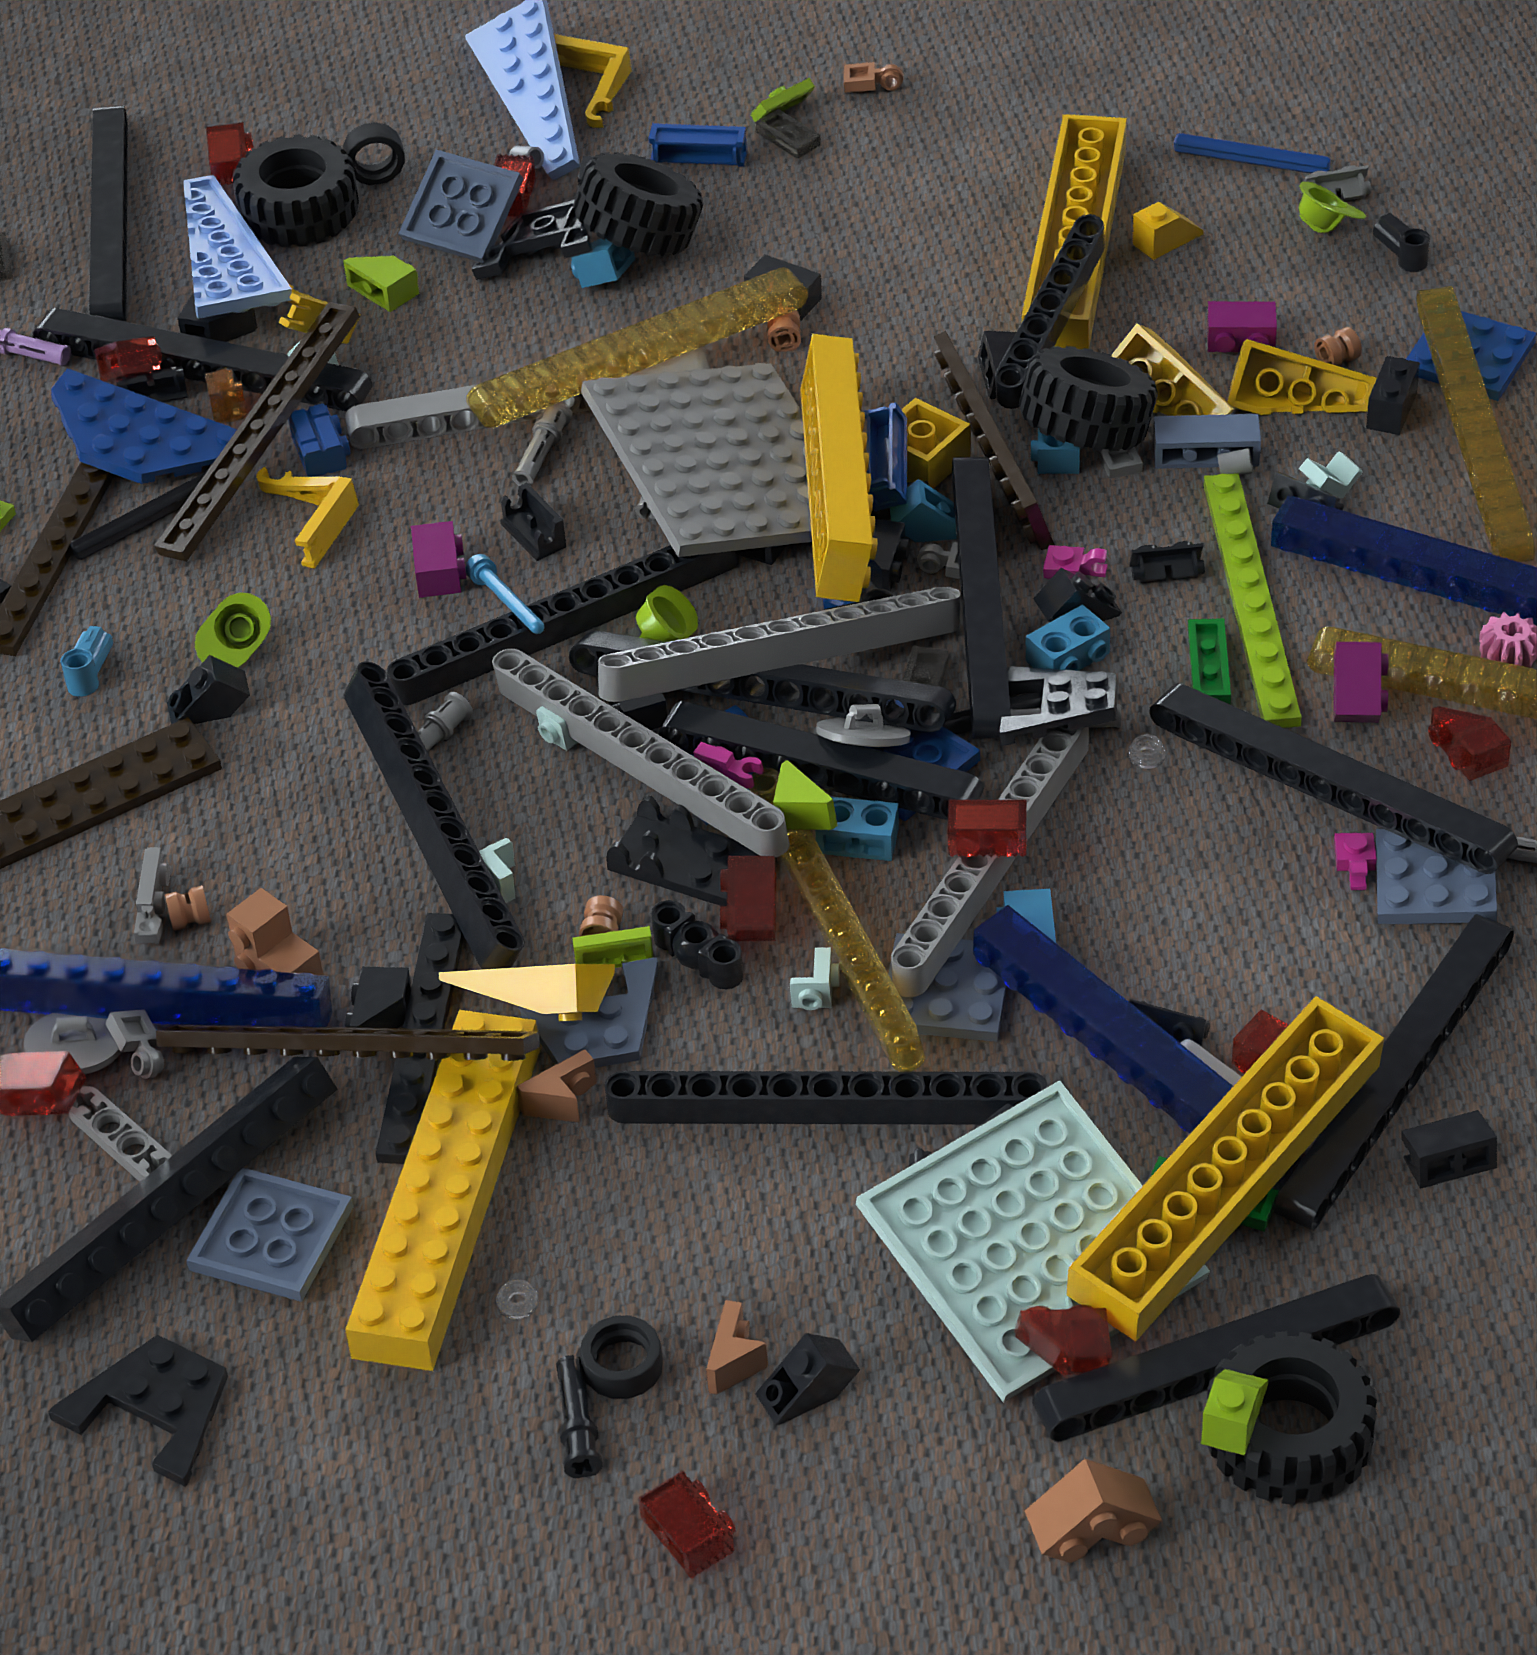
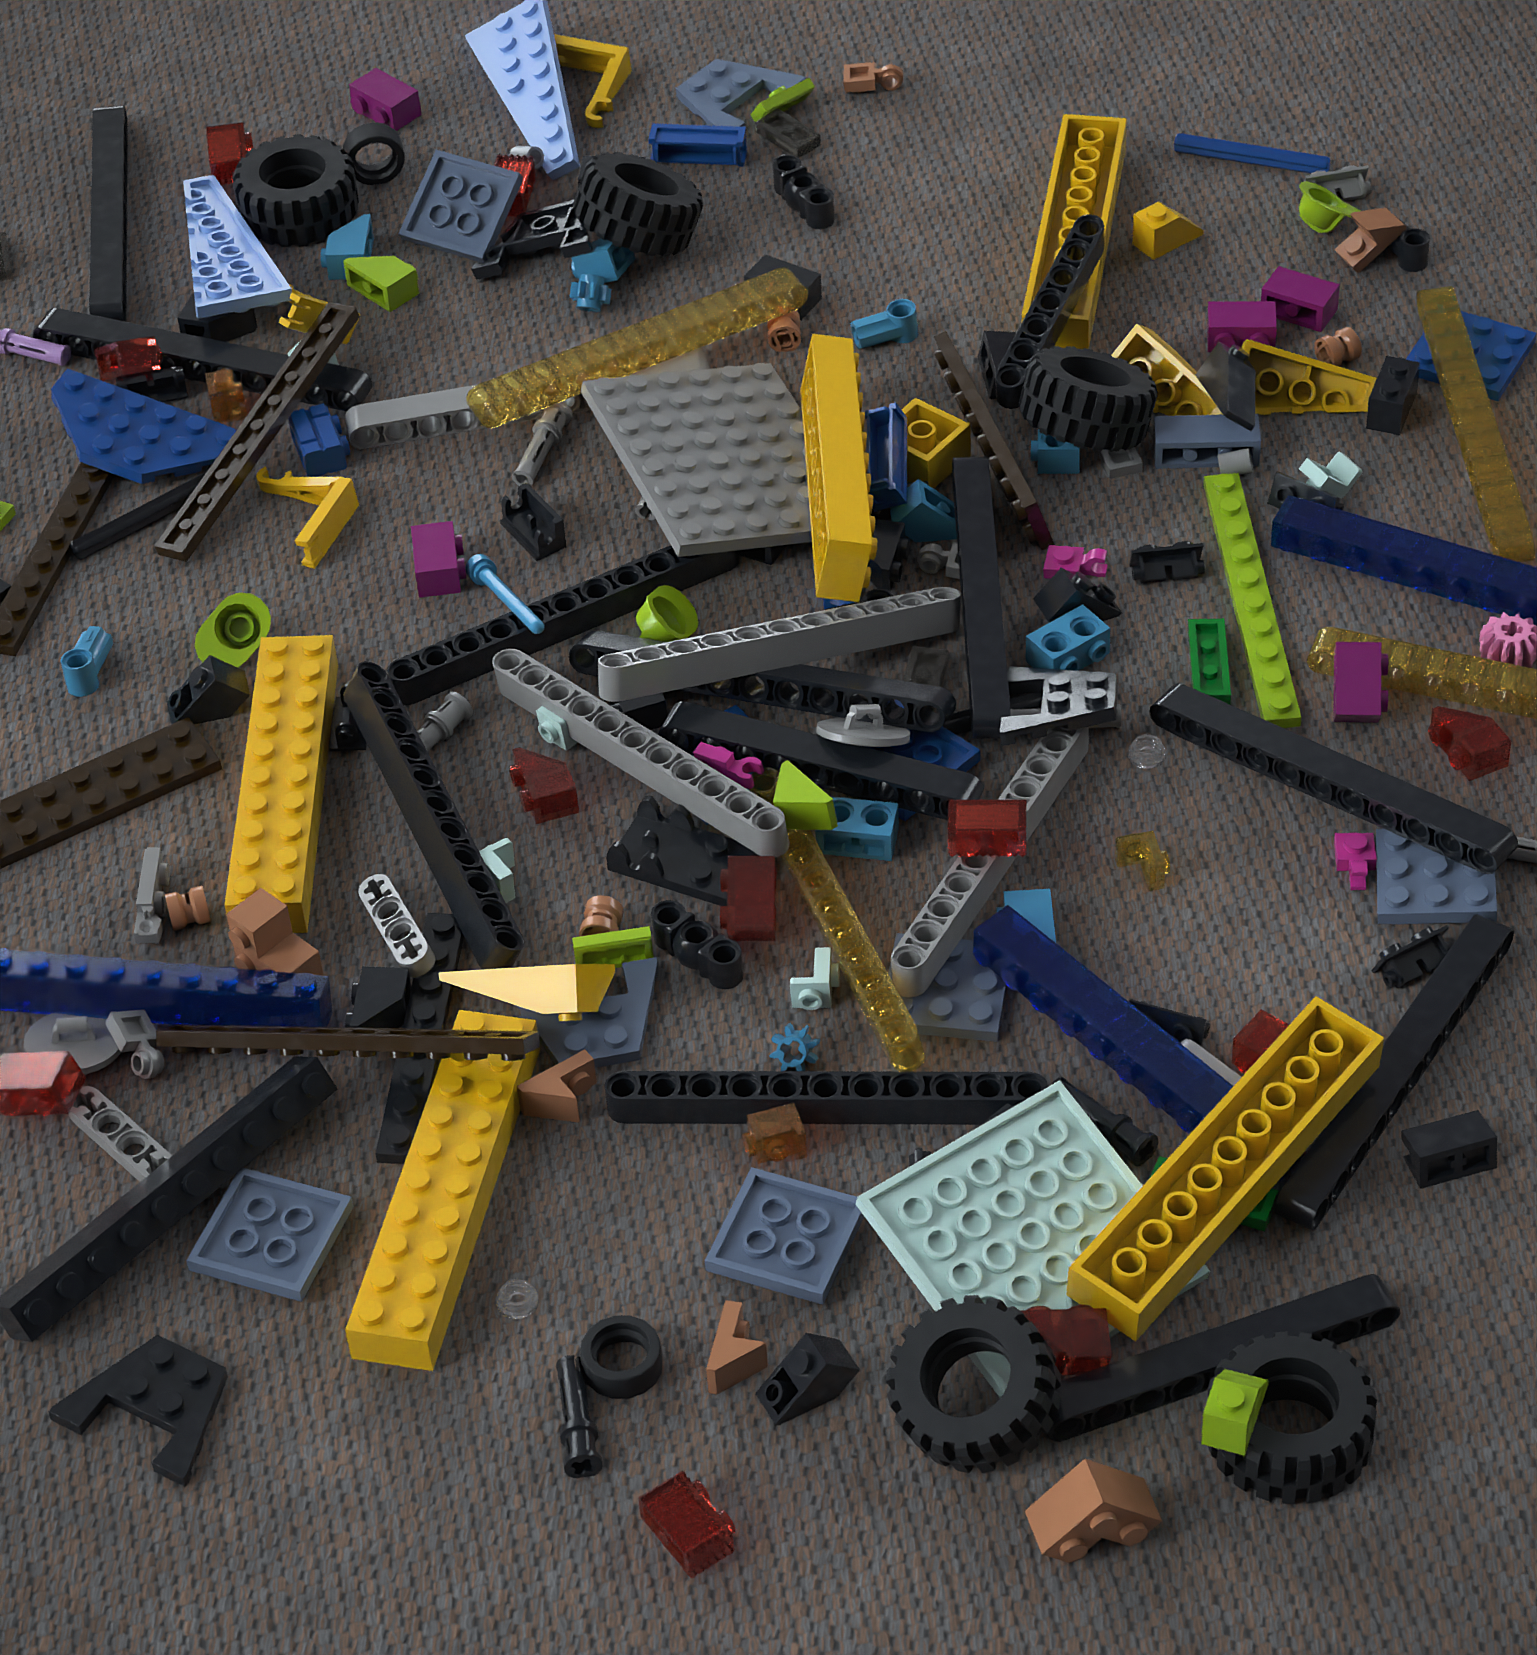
none -> yellow brick [224,635,338,933]
none -> dark azure slope [321,214,374,280]
none -> black hinge [329,681,367,751]
none -> magenta brick [349,68,422,131]
none -> light grey beam [358,874,436,977]
none -> clear red slope [509,747,579,824]
none -> dark azure gear [569,274,612,312]
none -> sand blue wing [676,59,806,127]
none -> sand blue plate [705,1167,864,1305]
none -> clear orange brick [742,1103,807,1164]
none -> dark azure gear [769,1023,820,1071]
none -> black piece [772,155,835,229]
none -> dark azure piece [850,299,919,349]
none -> black tyre [886,1295,1062,1473]
none -> black pin [1050,1077,1159,1167]
none -> clear yellow bracket [1115,831,1170,891]
none -> black slope [1196,342,1255,431]
none -> magenta brick [1261,266,1340,332]
none -> nougat slope [1335,208,1407,273]
none -> black hinge [1371,925,1453,988]

